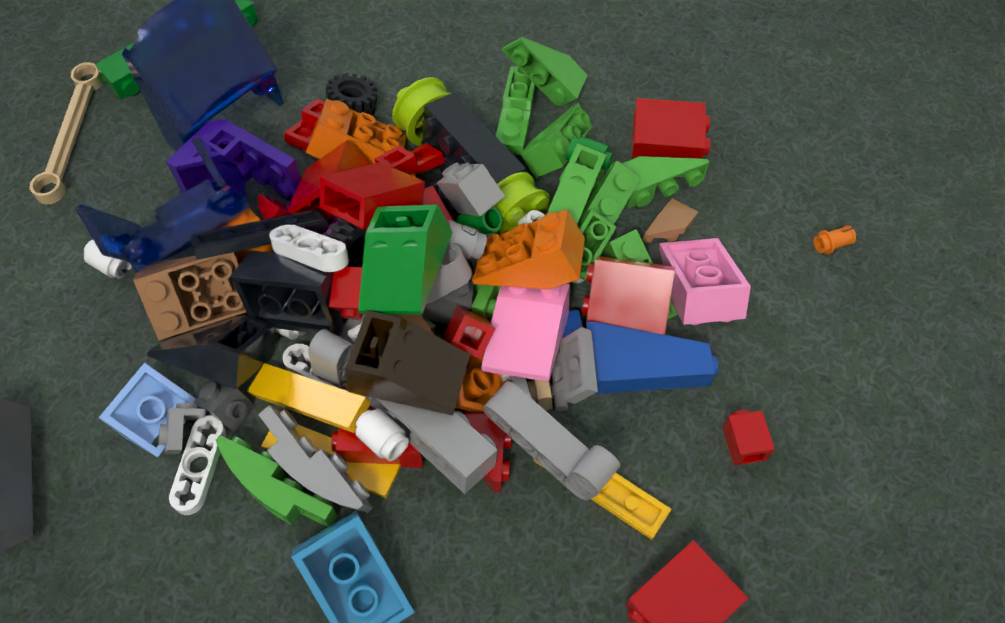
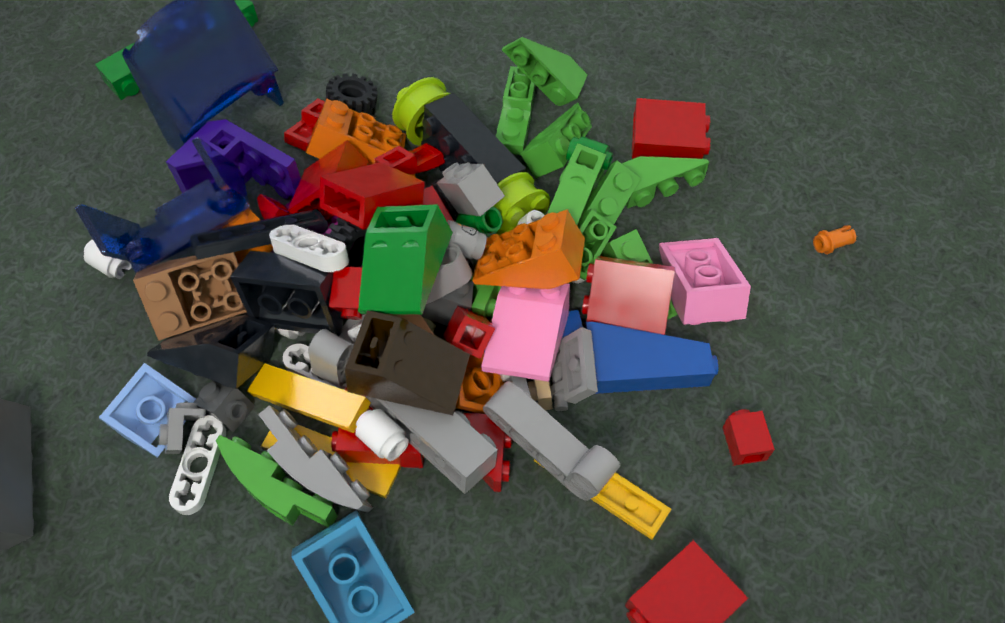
tan piece [30,62,104,204] -> none
medium nougat slope [642,198,699,243] -> none

